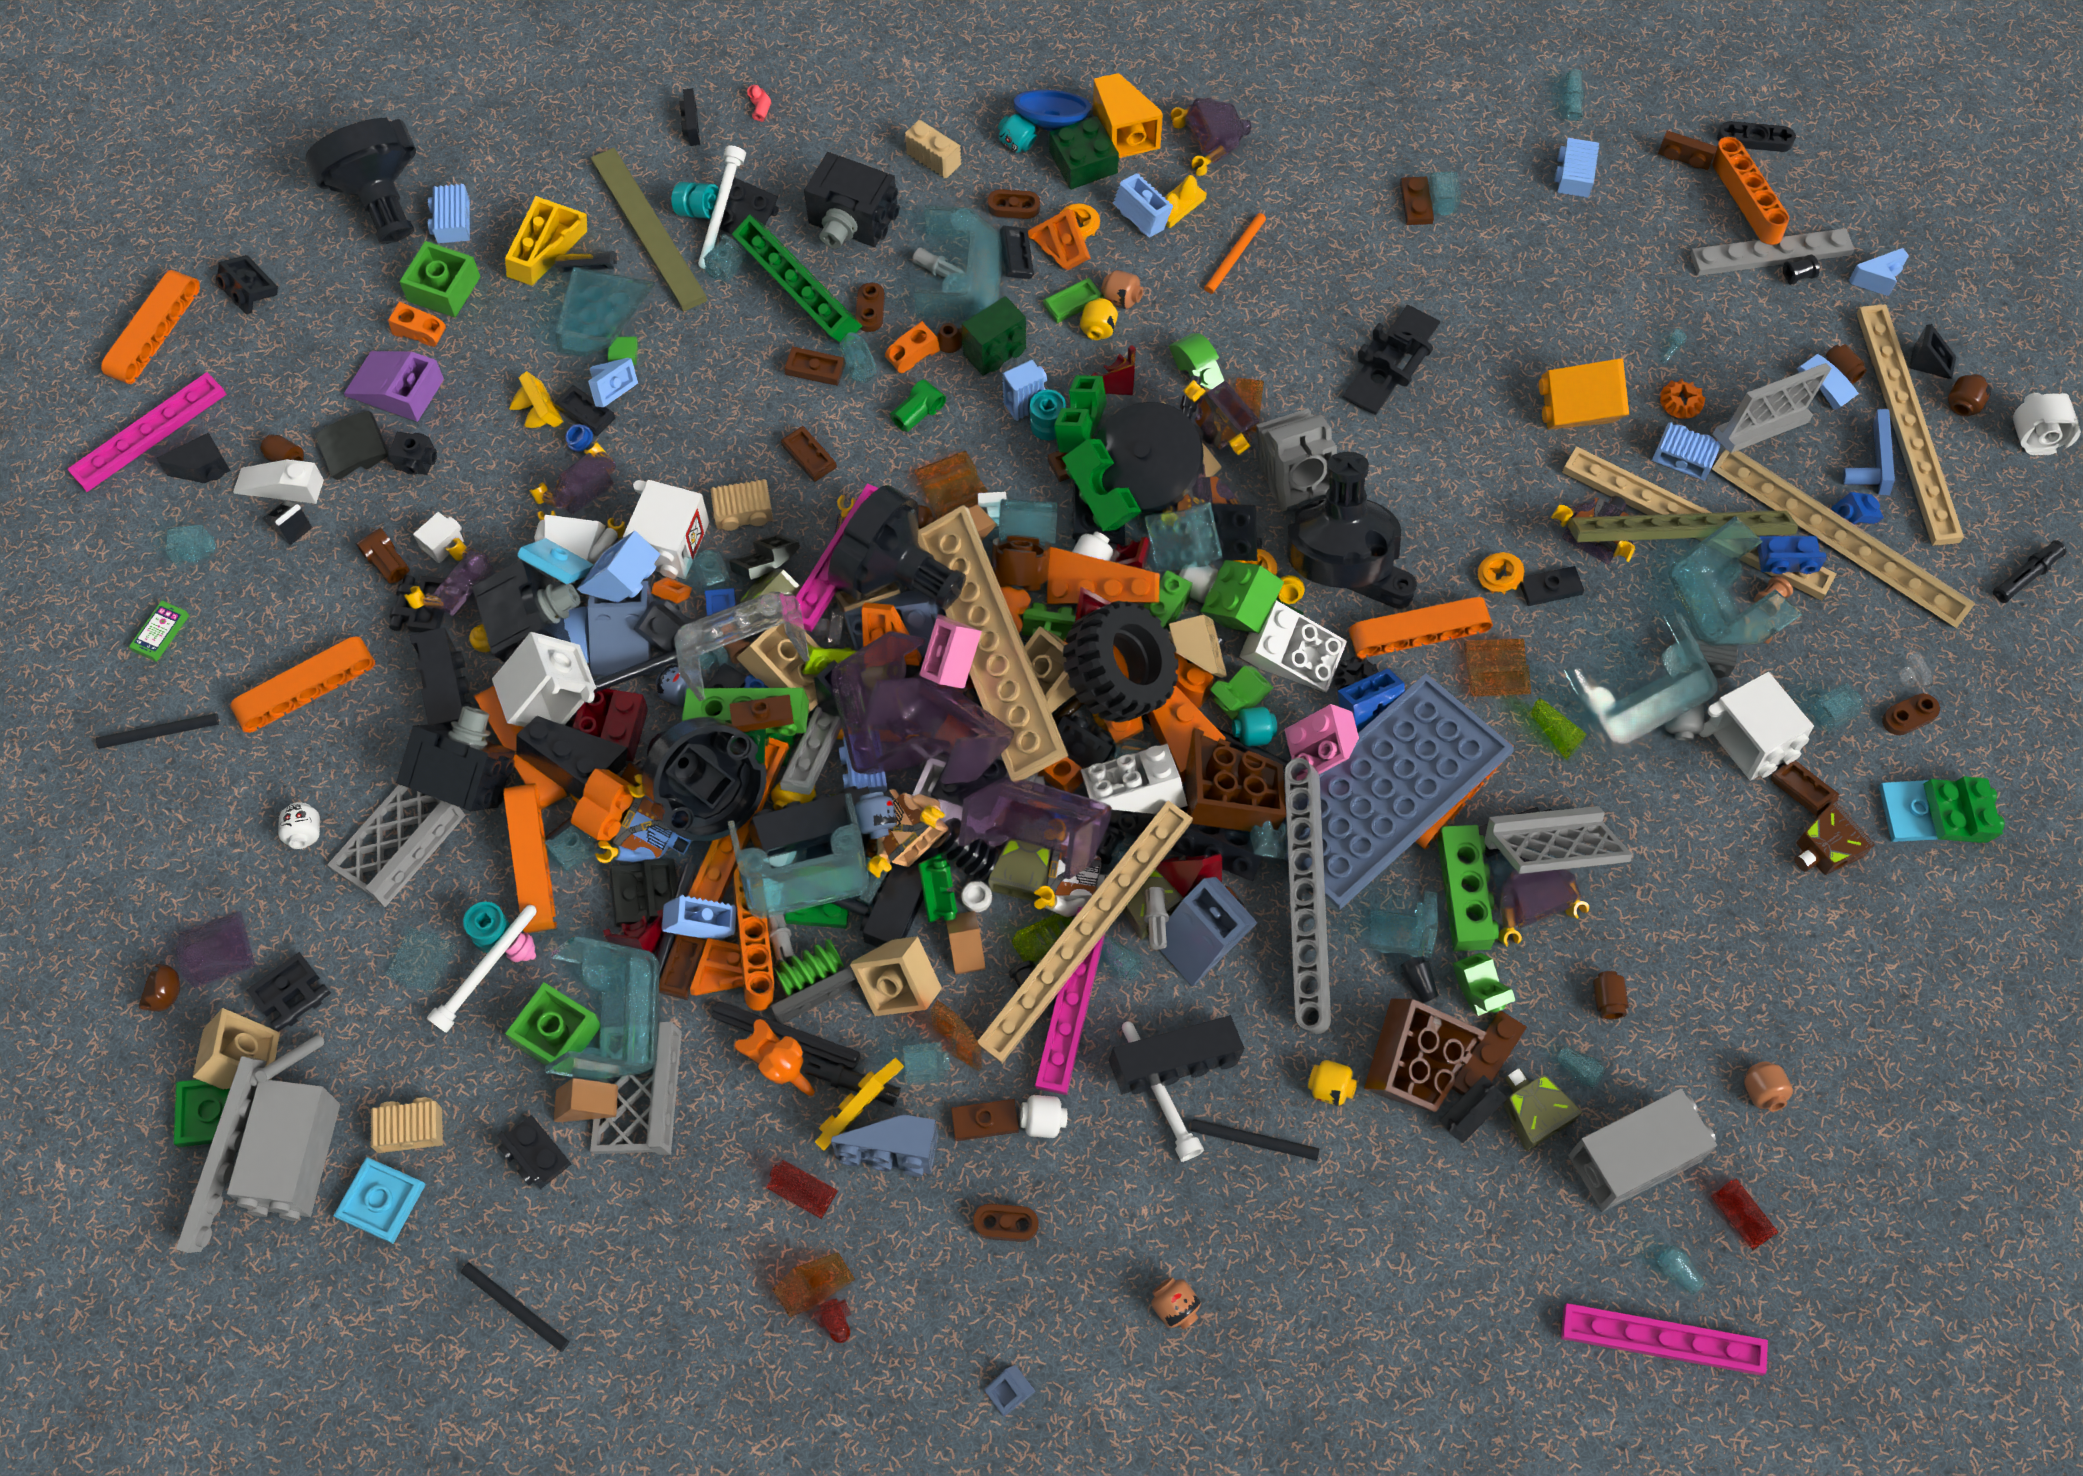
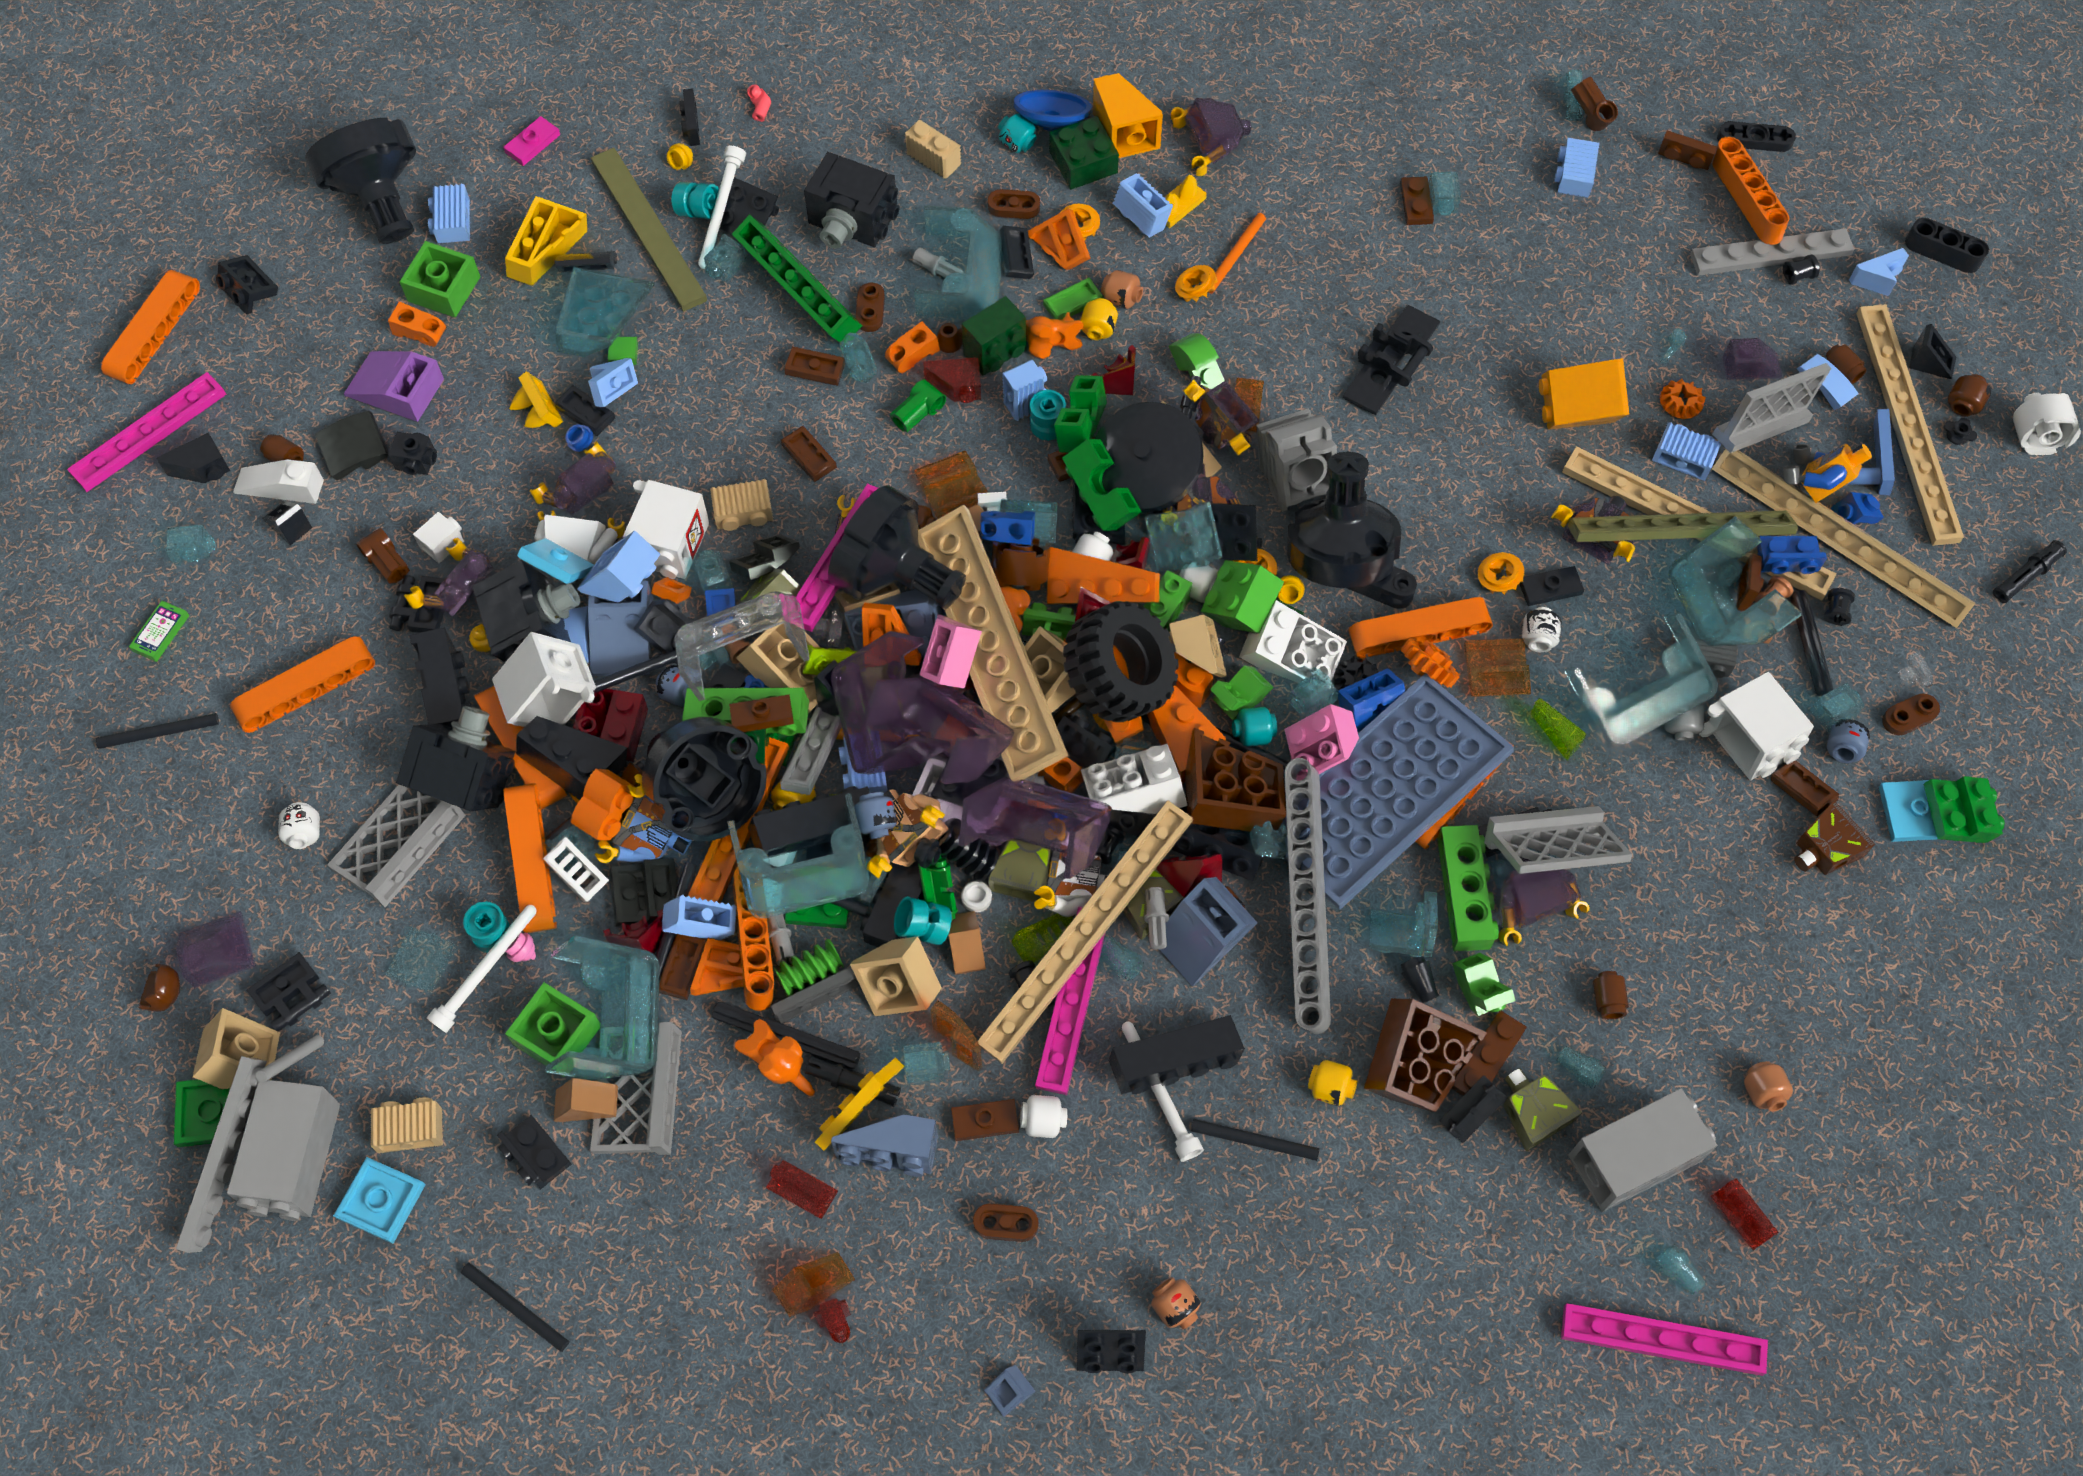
none -> dark pink plate [503,116,560,166]
none -> white slope [543,837,609,902]
none -> yellow plate [666,143,693,170]
none -> teal wheel [894,896,952,945]
none -> black plate [914,838,942,869]
none -> clear red slope [923,357,981,403]
none -> blue leg [980,511,1035,545]
none -> orange animal [1026,312,1084,359]
none -> black hinge [1077,1330,1146,1374]
none -> light orange gear [1175,265,1218,302]
none -> clear light blue brick [1289,667,1338,715]
none -> orange gear [1401,637,1460,688]
none -> white head [1522,607,1562,652]
none -> reddish brown piece [1571,76,1618,131]
none -> clear purple slope [1722,338,1782,380]
none -> reddish brown plate [1736,553,1764,613]
none -> torso [1783,444,1872,503]
none -> black axle [1790,590,1833,696]
none -> black bush [1824,588,1855,626]
none -> sand blue head [1826,719,1870,763]
none -> black beam [1905,218,1989,273]
none -> black plate [1944,417,1977,445]

